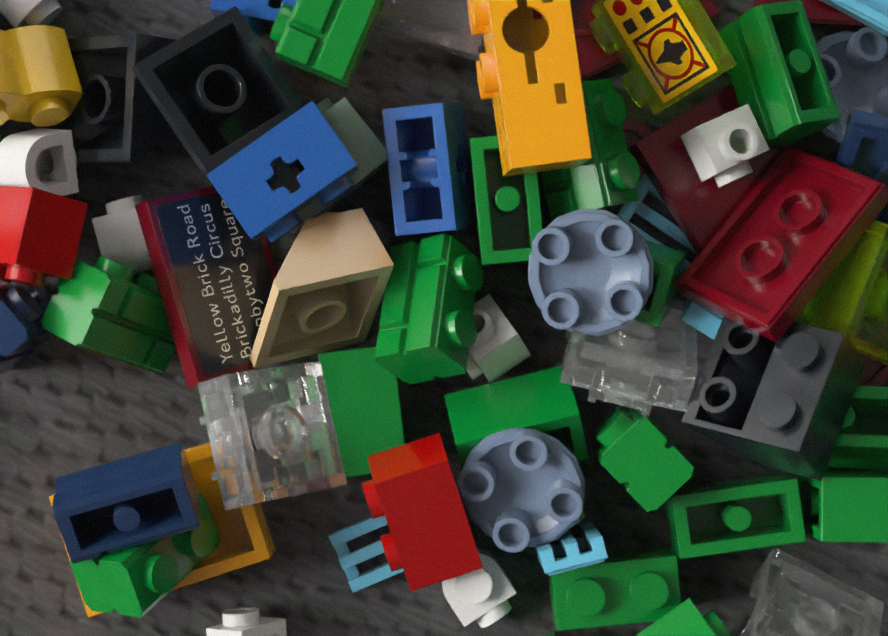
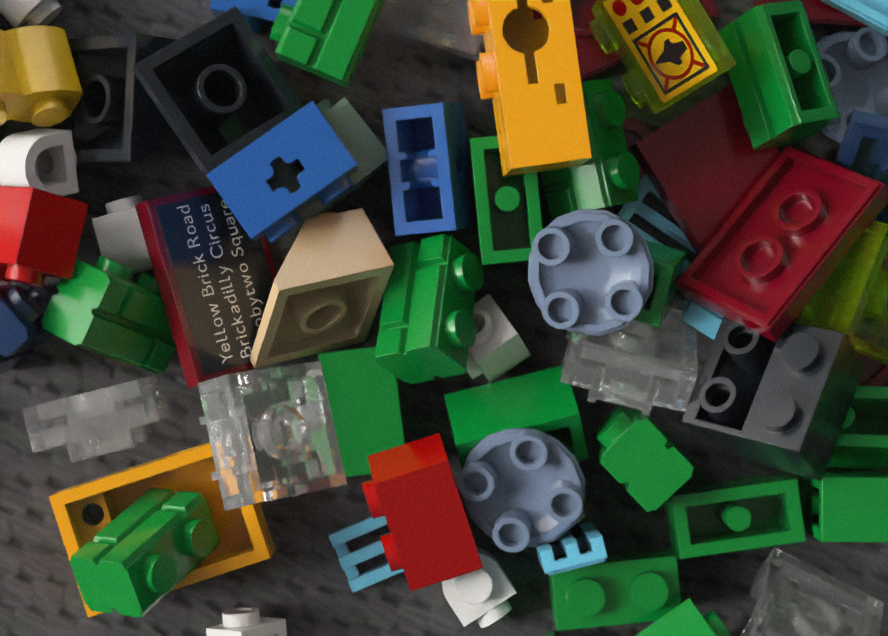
dark blue brick [52,442,200,564] -> none
white plate [680,104,770,188] -> none
none -> clear brick [22,373,174,463]

